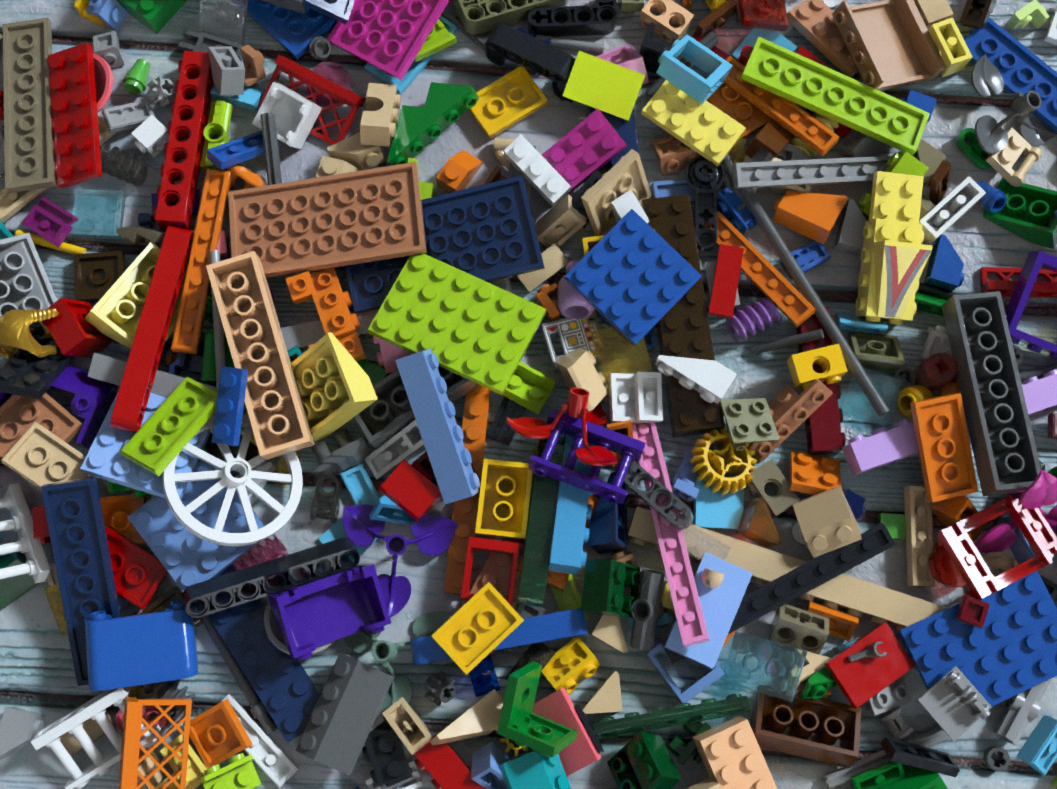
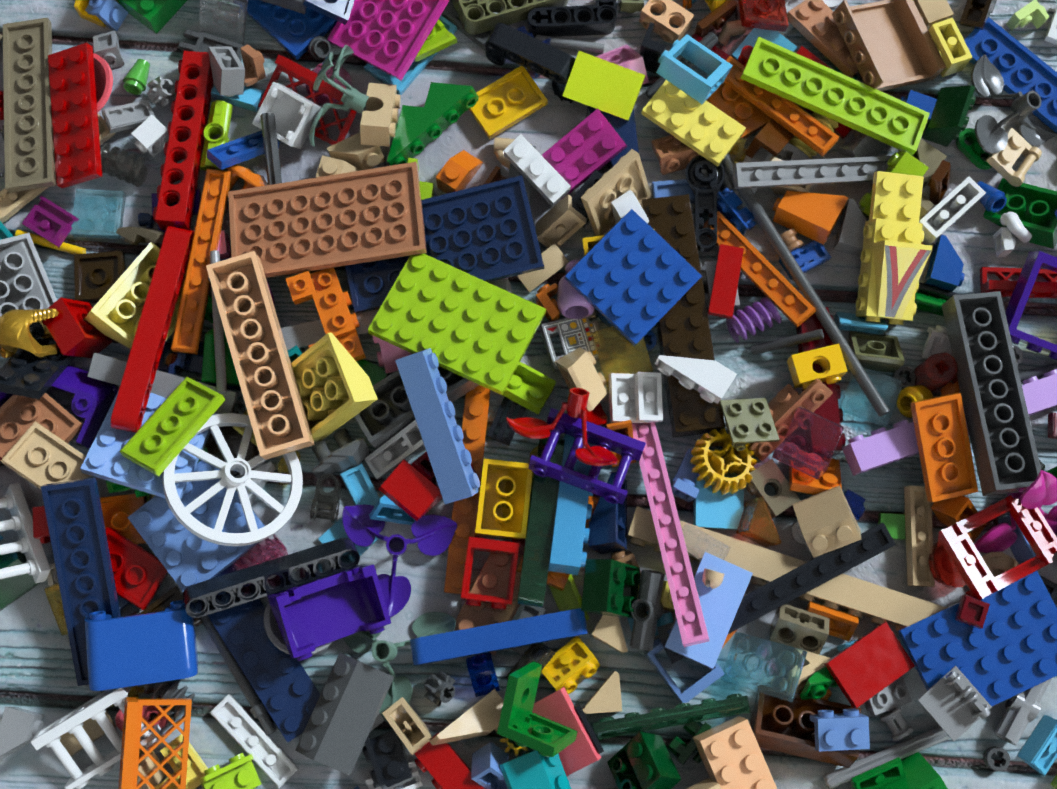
orange plate [183,698,252,769] -> none
blue plate [212,366,248,446] -> none
yellow plate [431,582,524,675] -> none
dark grey beam [615,459,693,530] -> none
dark grey hand [848,641,887,662] -> none
black tile [880,737,960,777] -> none
none -> sand green plant [309,45,369,147]
none -> dark tan arm [718,20,747,47]
none -> clear pink bracket [772,407,844,479]
none -> medium nougat wheel [780,228,804,252]
none -> medium blue bracket [810,709,870,752]
none -> dark green slope [921,85,976,147]
none -> white plate [993,227,1016,258]
none -> white arm [1000,212,1032,243]

